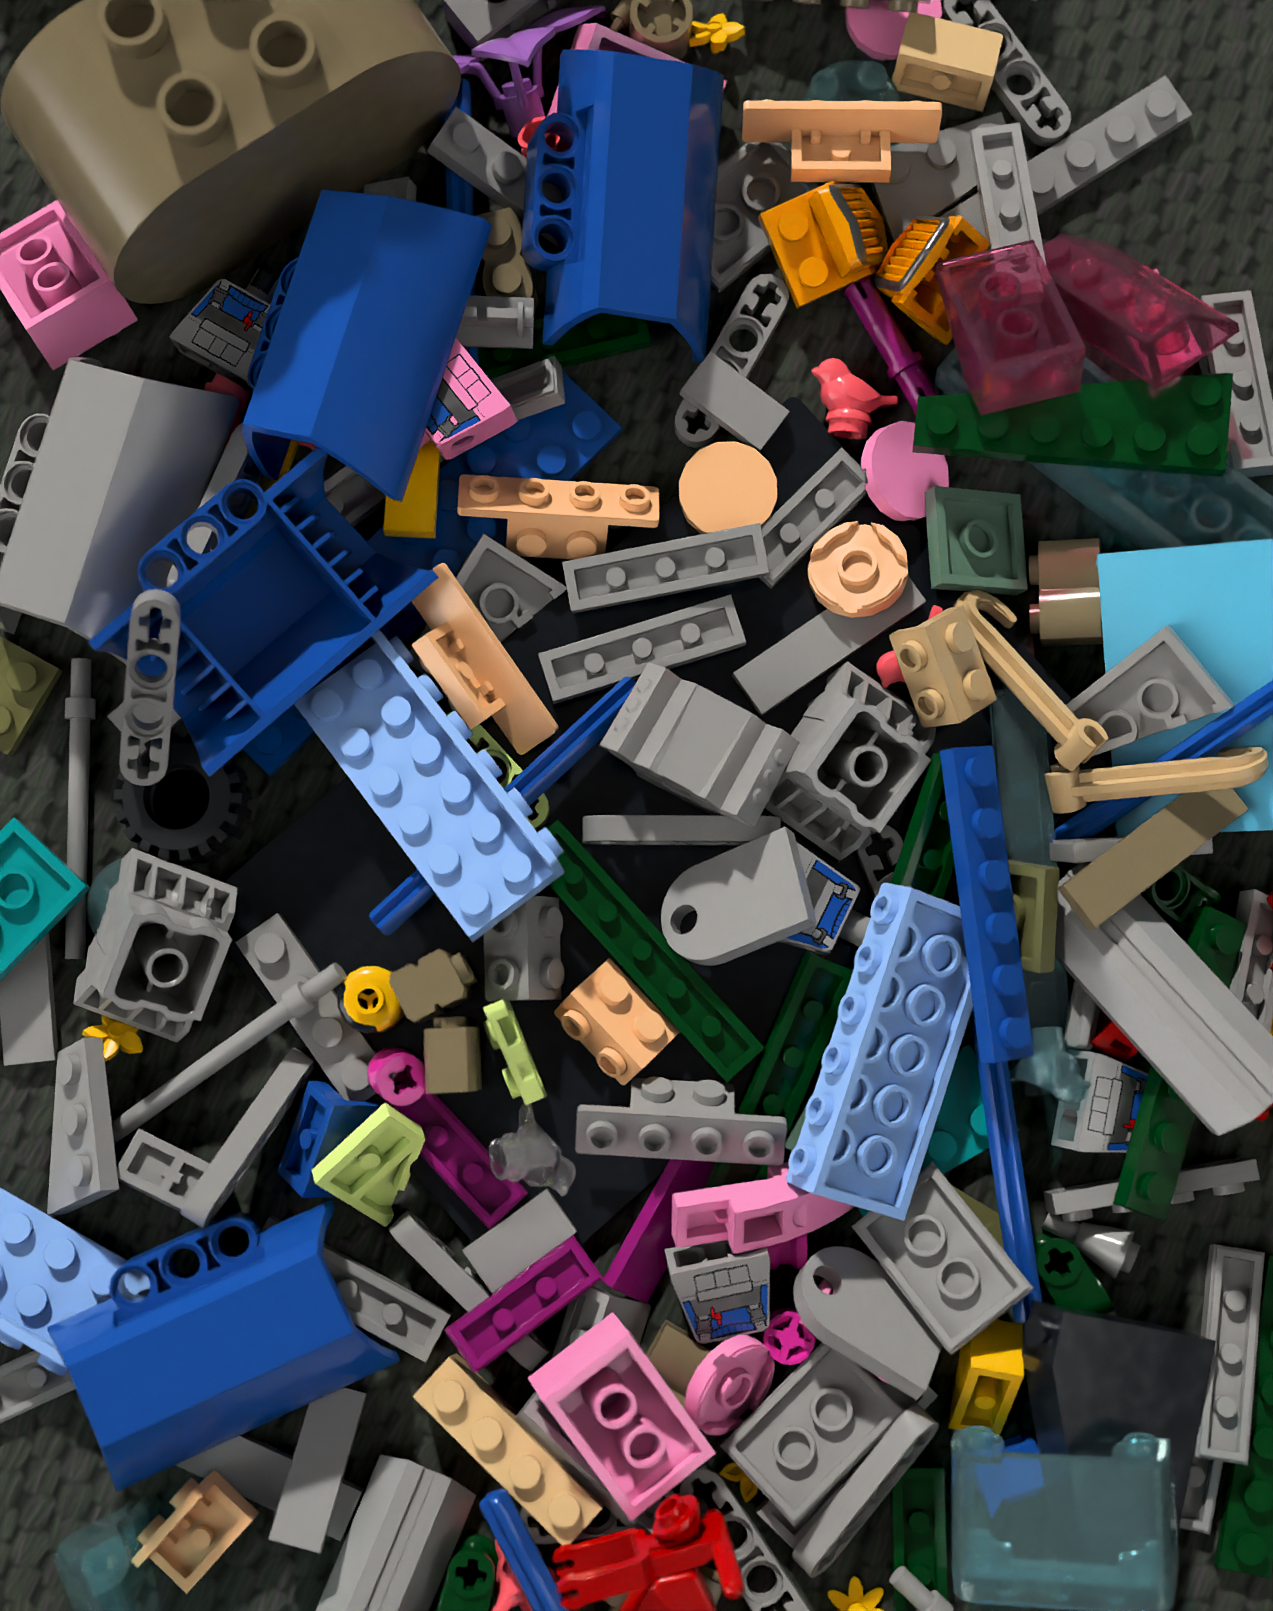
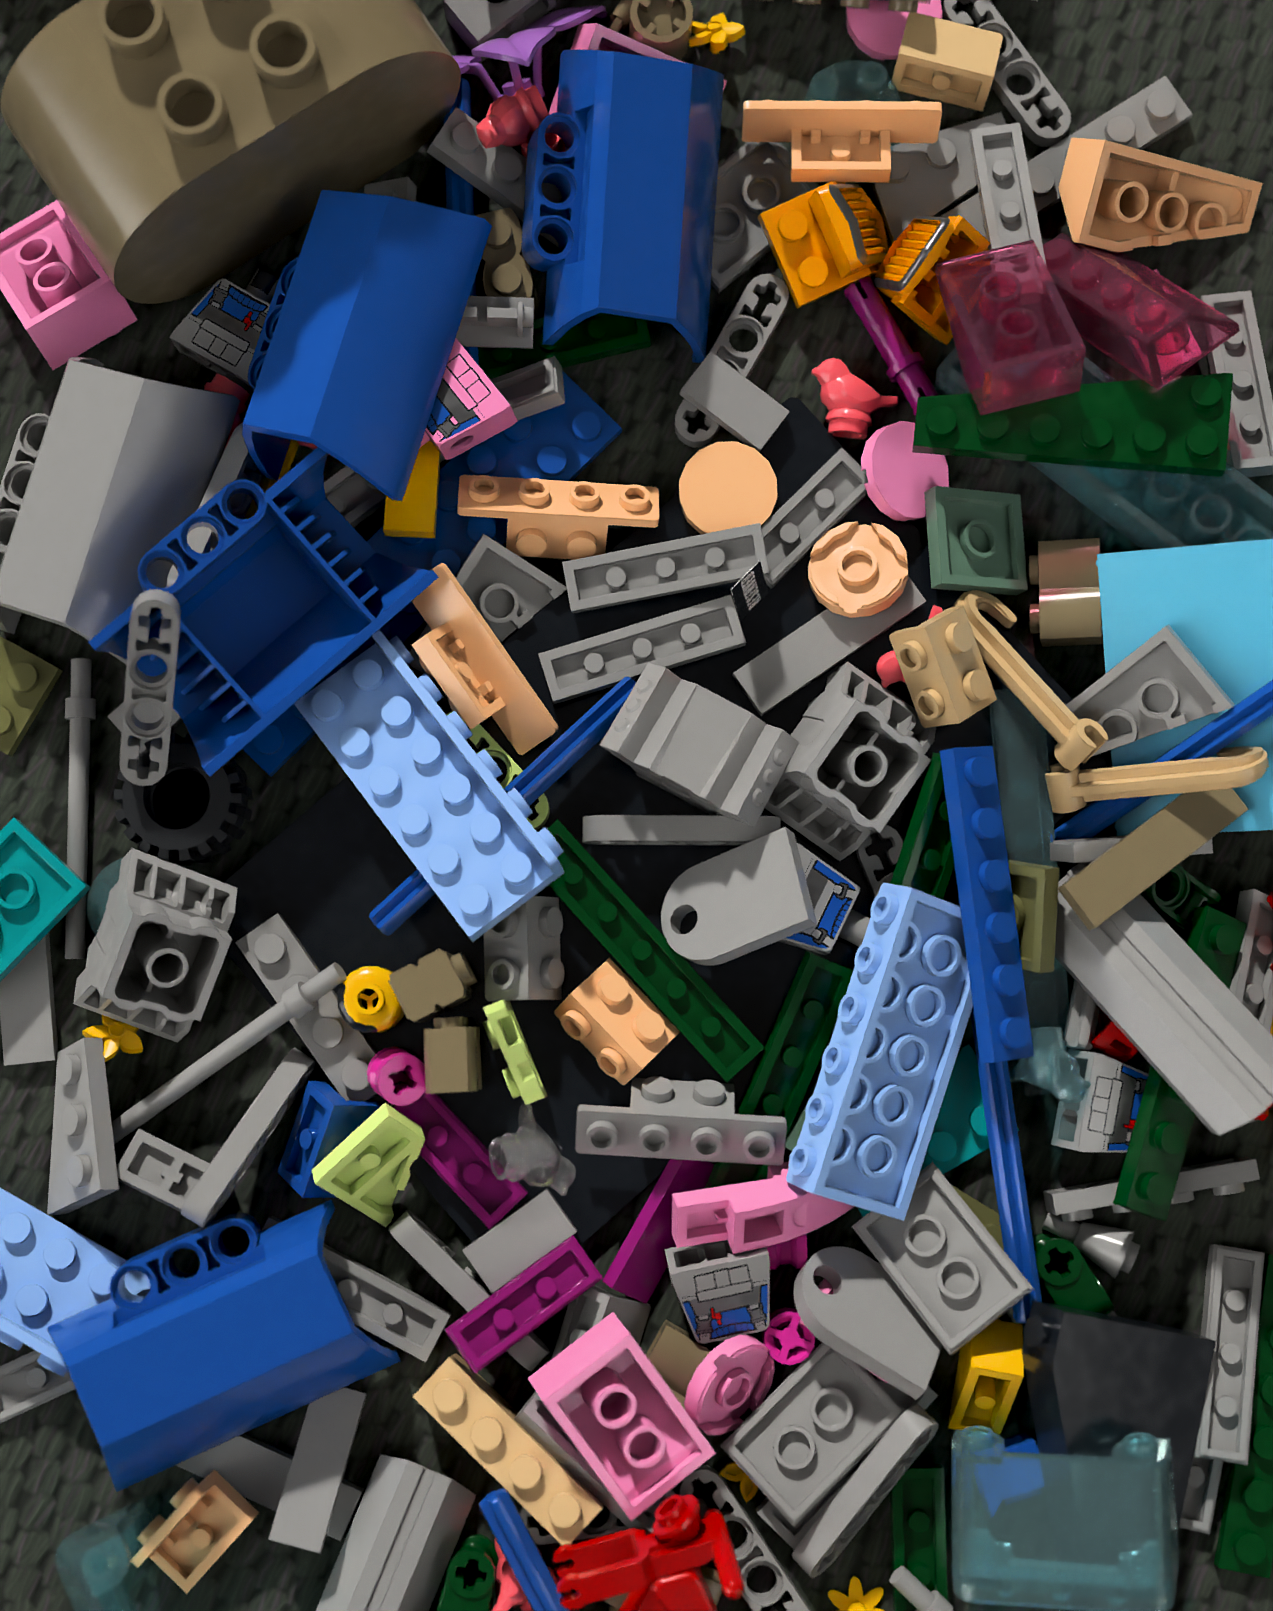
none -> coral animal [476,85,550,149]
none -> black sticker [731,560,769,621]
none -> light nougat wedge [1058,137,1263,253]

